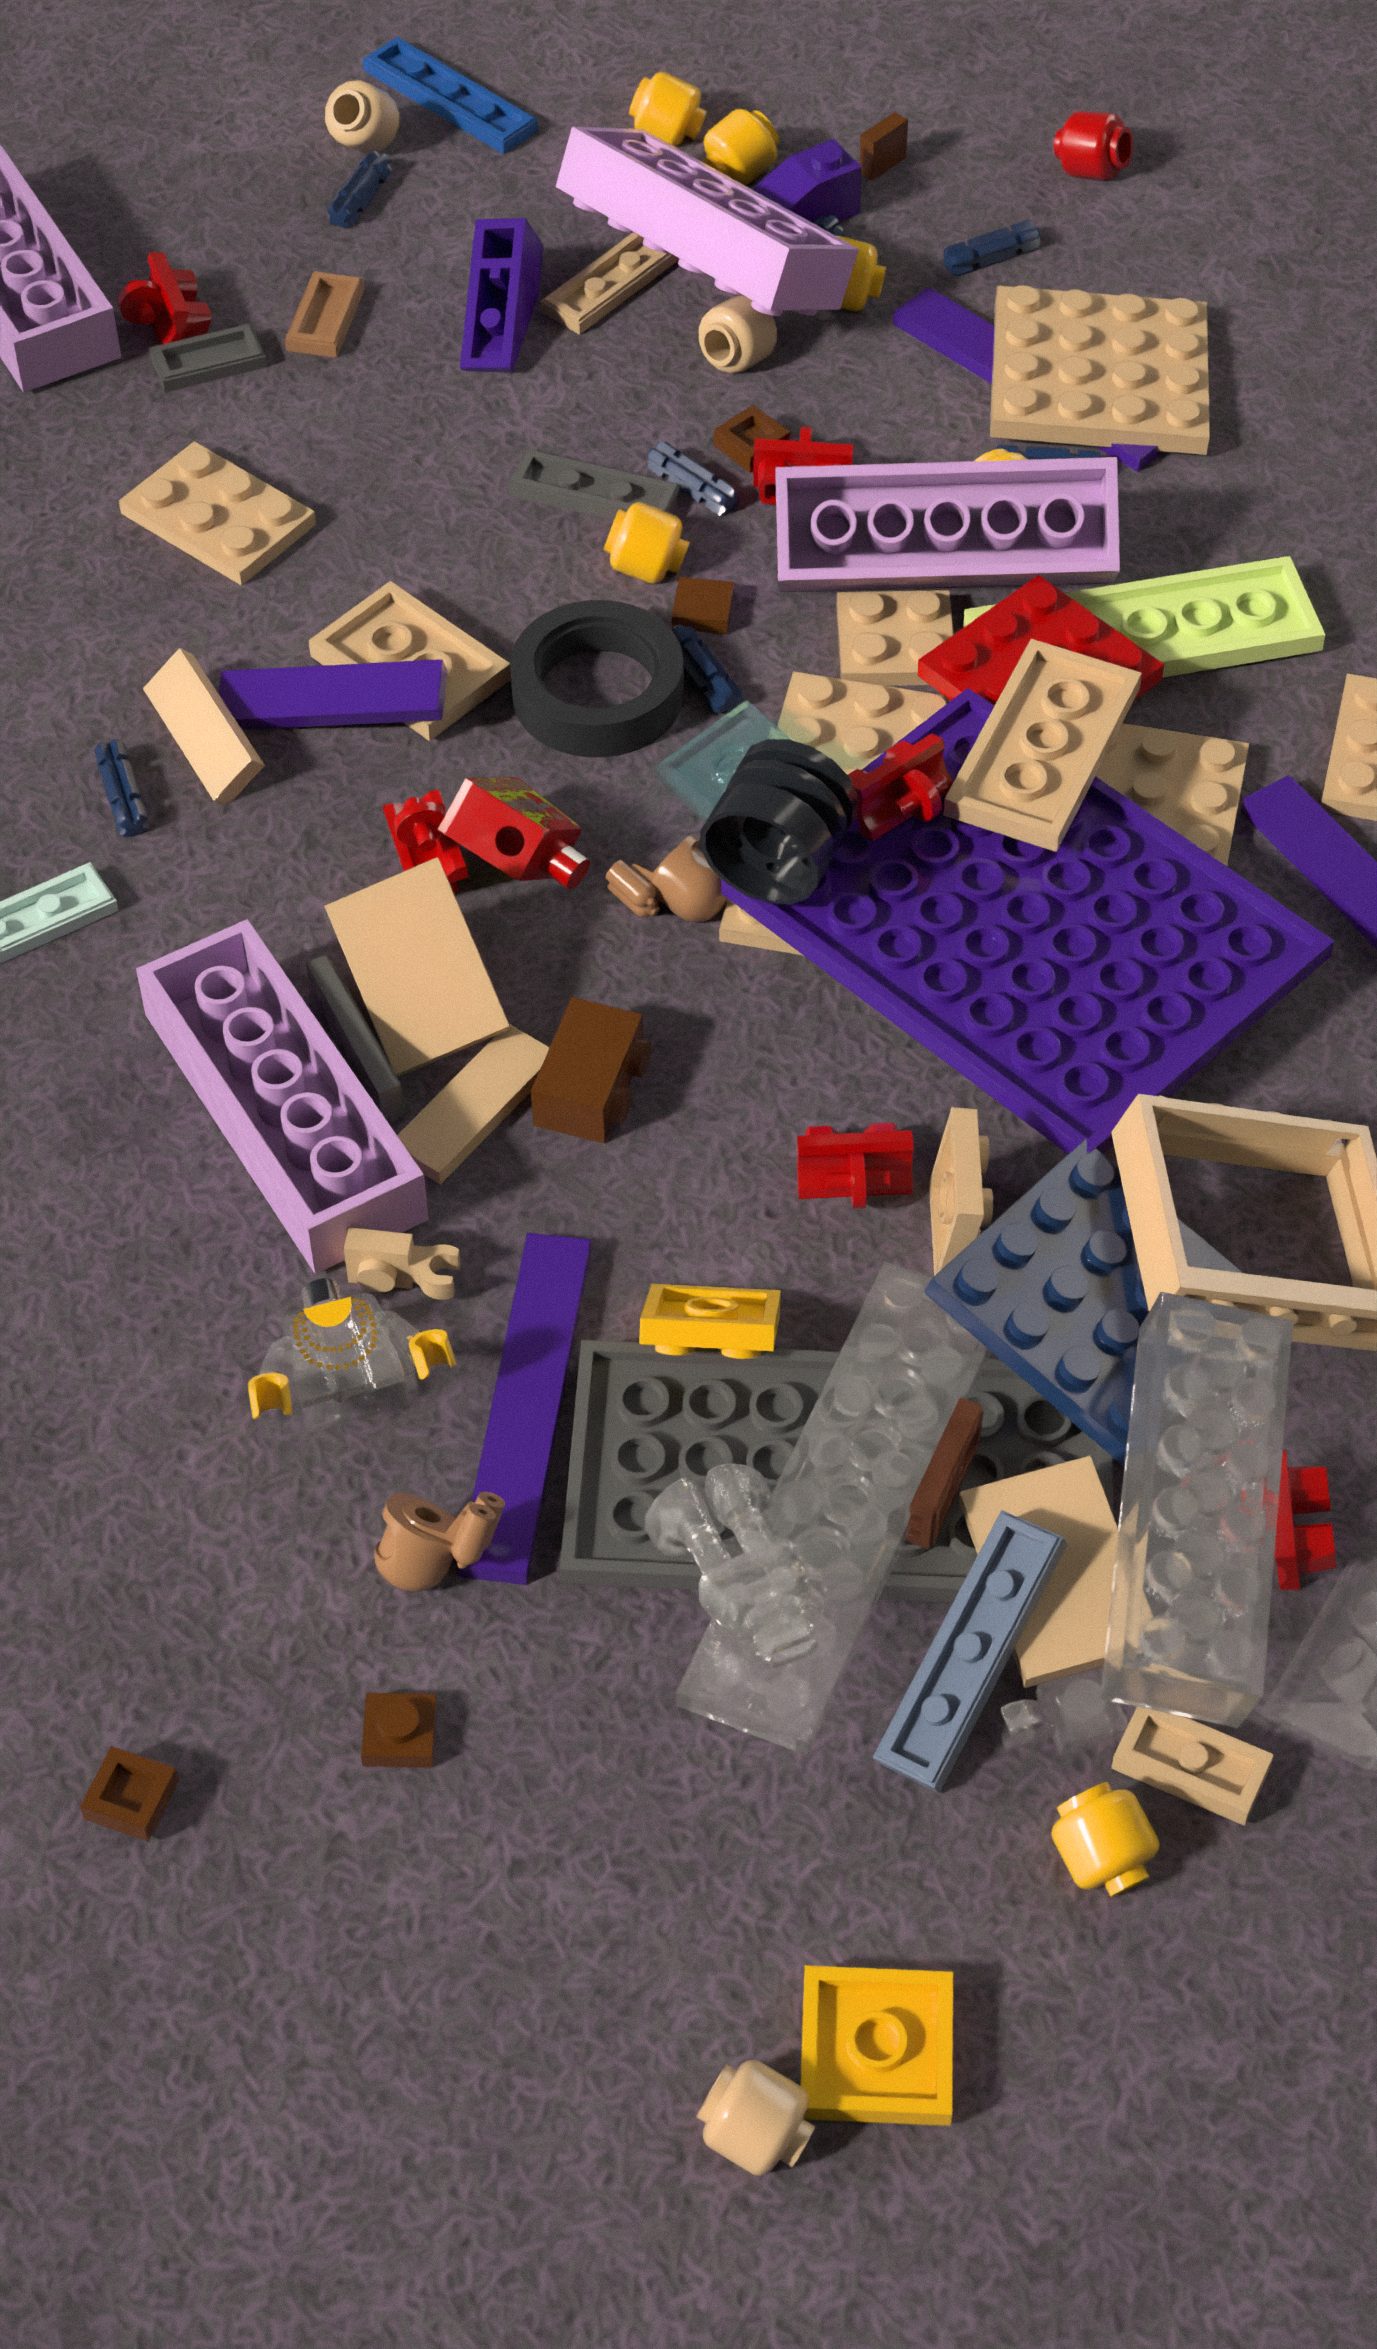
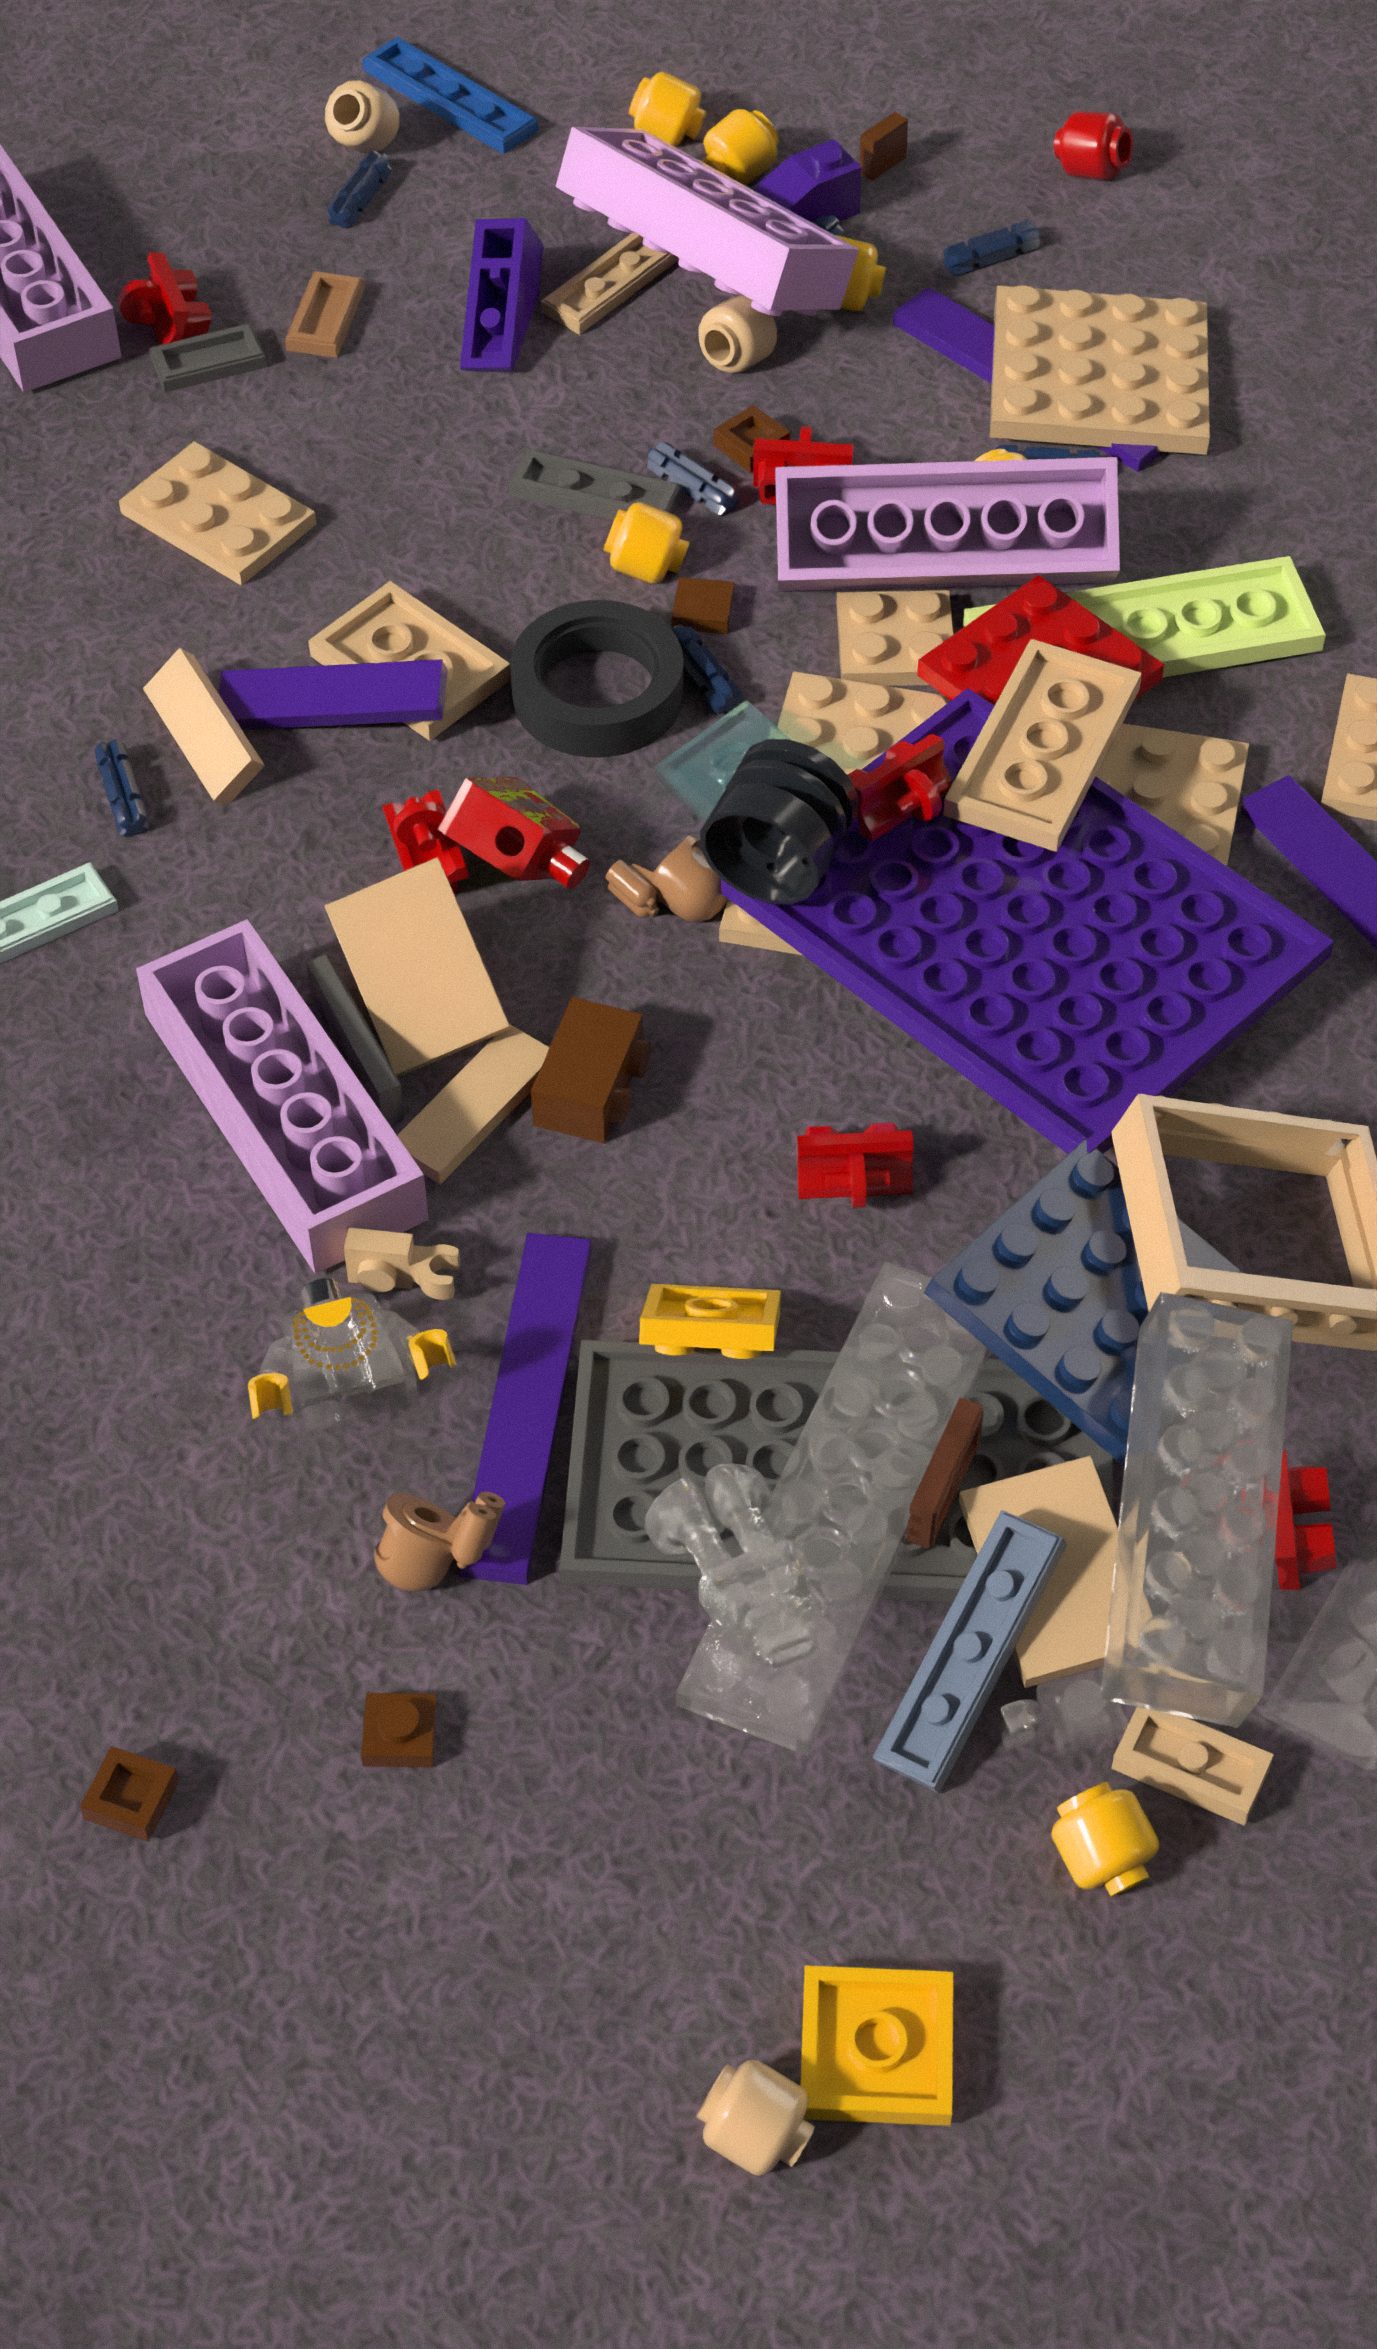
tan plate [929,1107,993,1276] -> none

